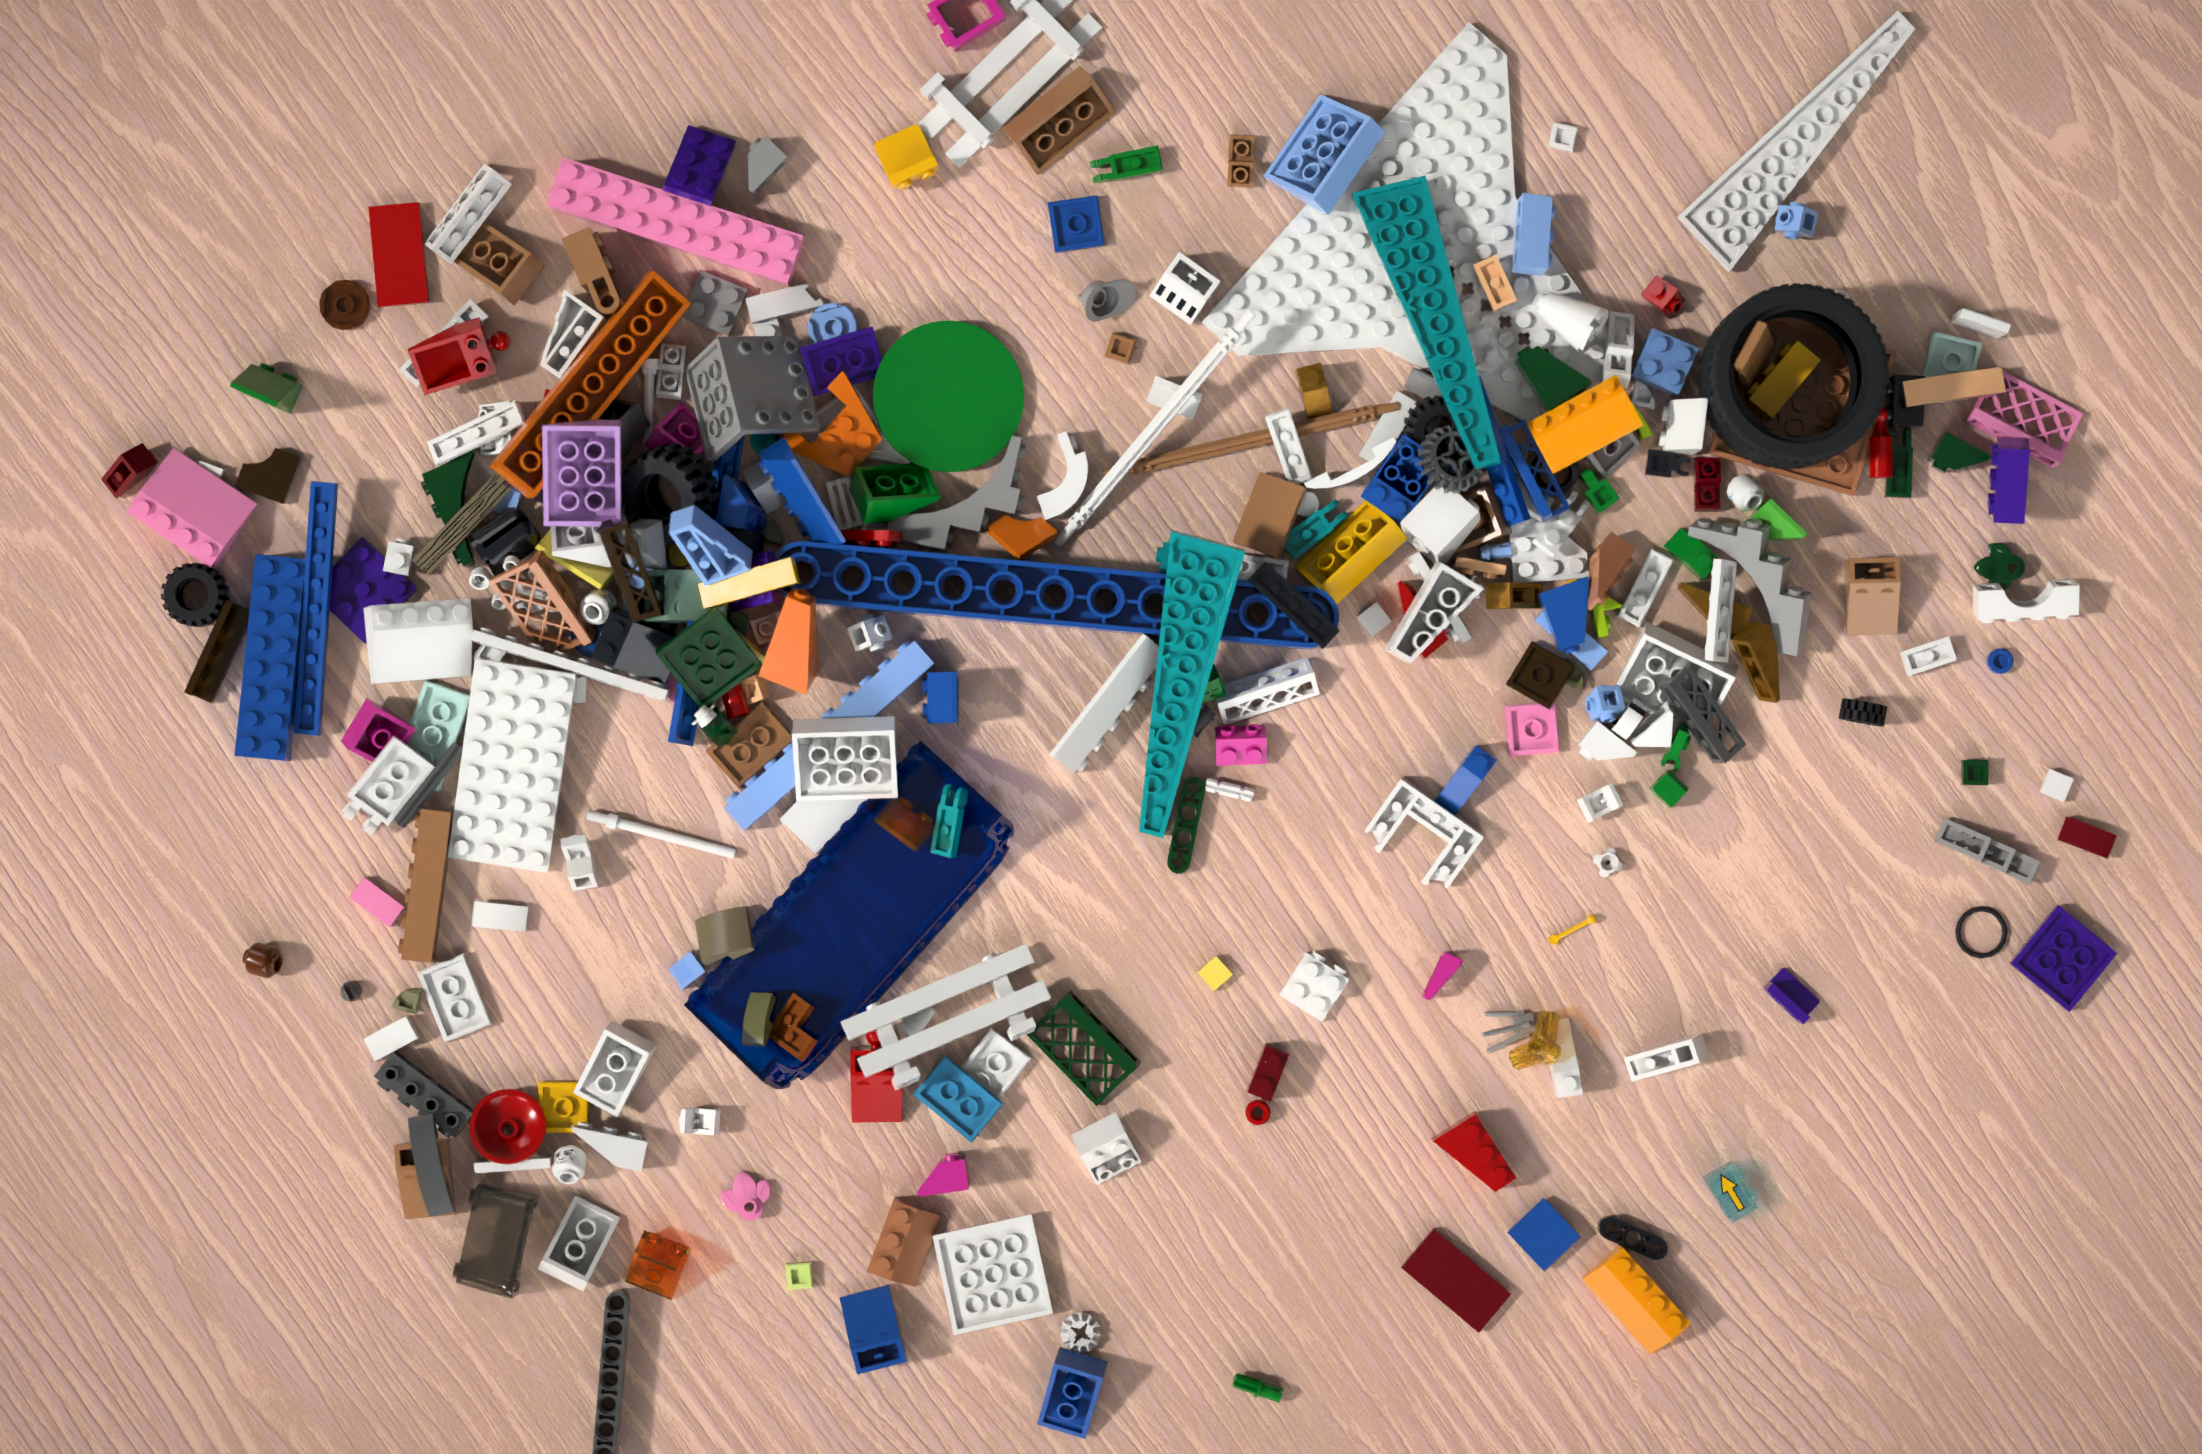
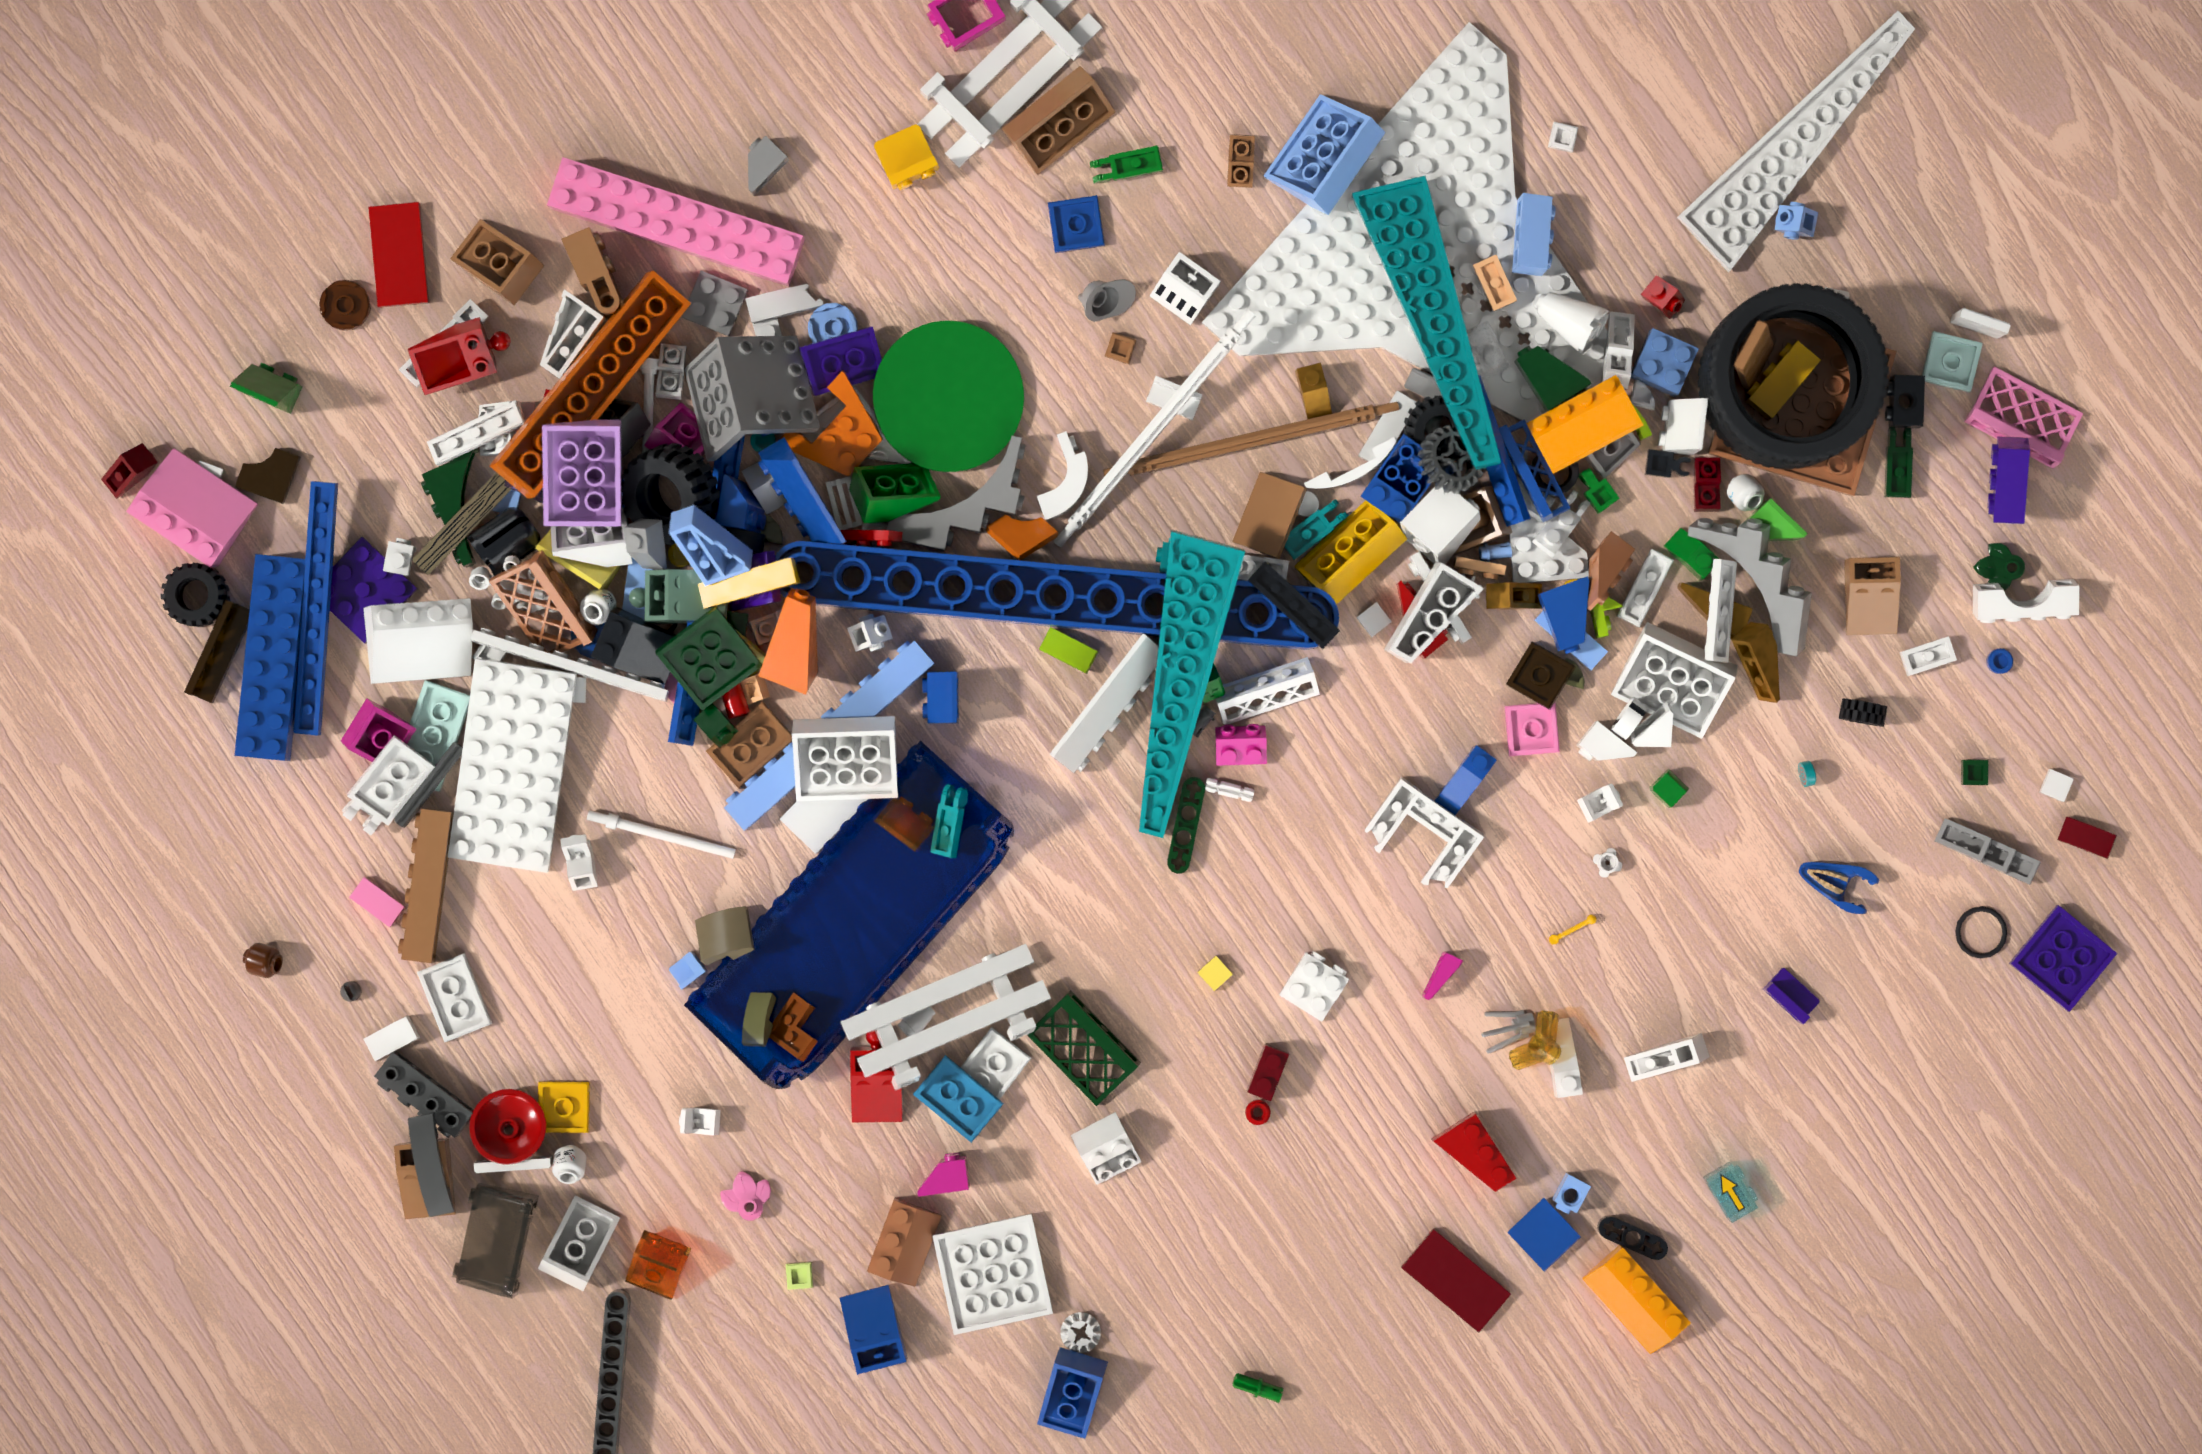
olive tile [392,988,423,1014] -> none
white fence [424,164,512,264] -> none
white slope [471,901,528,932] -> none
white slope [571,1121,648,1172] -> none
white slope [573,1021,657,1117] -> none
dark brown fence [598,519,662,622] -> none
dark purple plate [663,125,736,206] -> none
white plate [691,704,717,728] -> none
white tile [1264,407,1313,484] -> none
light blue brick [1585,685,1626,723] -> none
dark grey fence [1657,665,1746,763] -> none
green plate [1661,723,1691,772] -> none
red wheel [1869,406,1893,479] -> none
light nougat slope [1902,367,2006,408] -> none
dark green slope [1927,432,1991,473] -> none
none -> lime slope [1039,627,1098,674]
none -> light blue brick [1552,1173,1591,1214]
none -> teal tile [1798,761,1816,787]
none -> blue animal [1799,862,1880,914]

